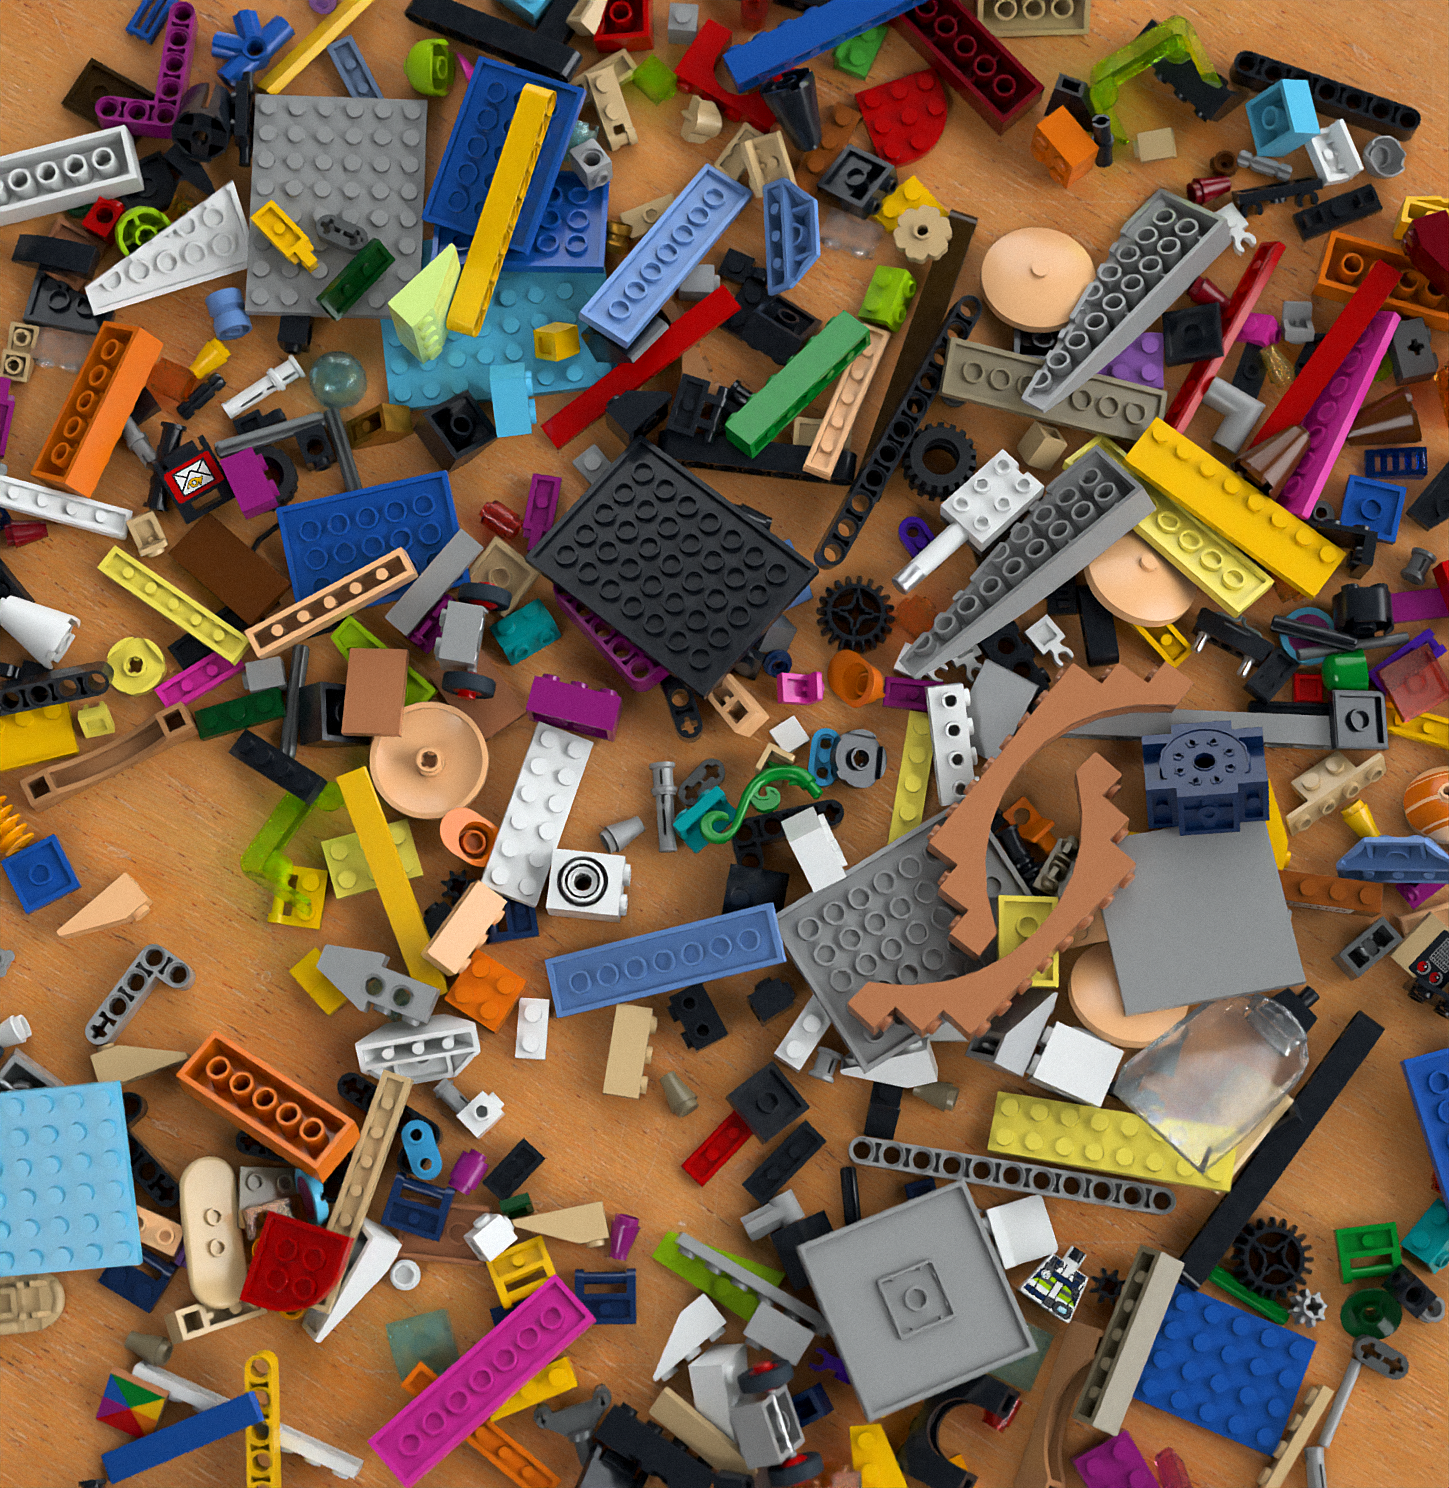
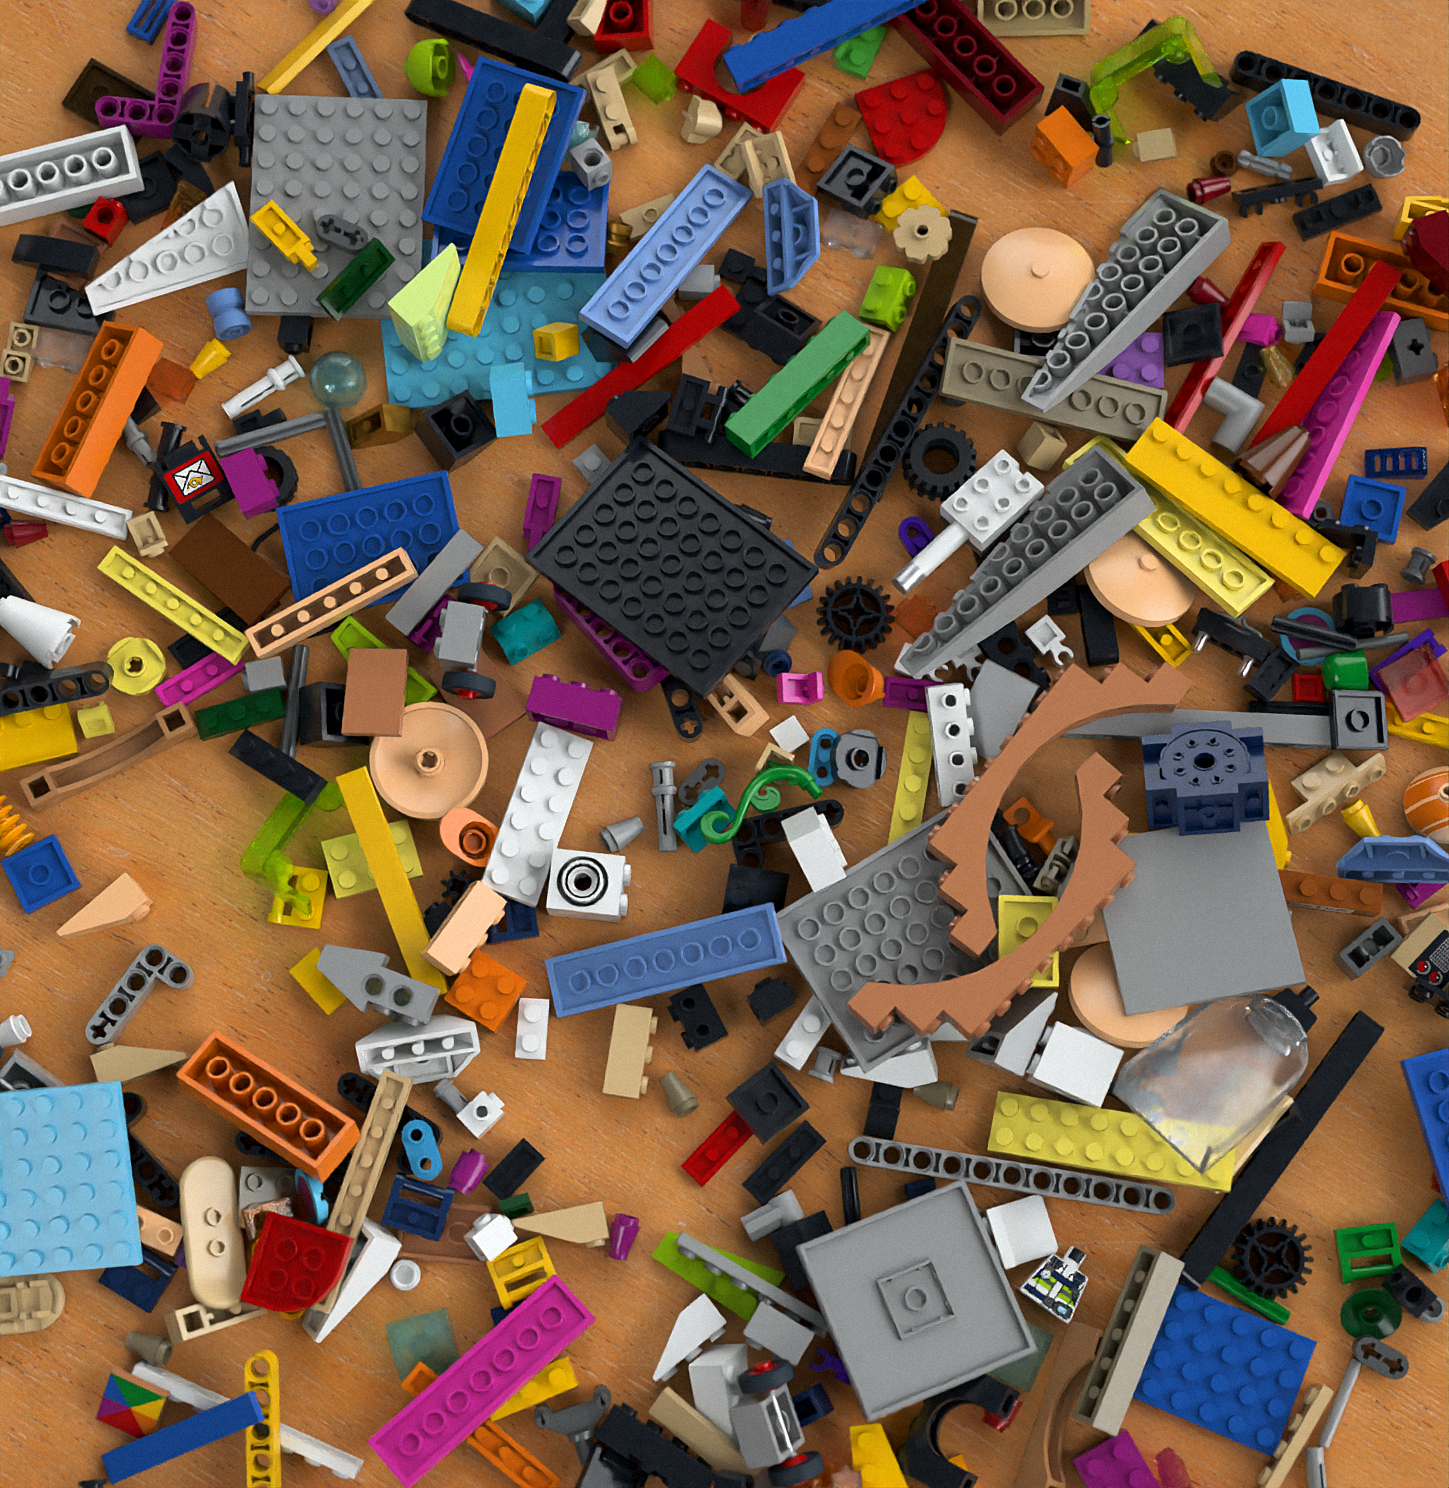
lime cylinder [115,206,172,257] -> none
black axle [176,372,226,420] -> none
blue piece [211,9,295,91] -> none
black brick [294,423,337,472] -> none
clear red brick [479,500,524,541] -> none
dark blue plate [575,1268,636,1325] -> none
light grey brick [668,3,698,45] -> none
black cone [759,68,822,152] -> none
black gear [1089,1268,1126,1305] -> none
white plate [1216,202,1257,256] -> none
light grey gear [1287,1289,1328,1328] -> none
reddish brown cone [1344,386,1422,446] -> none

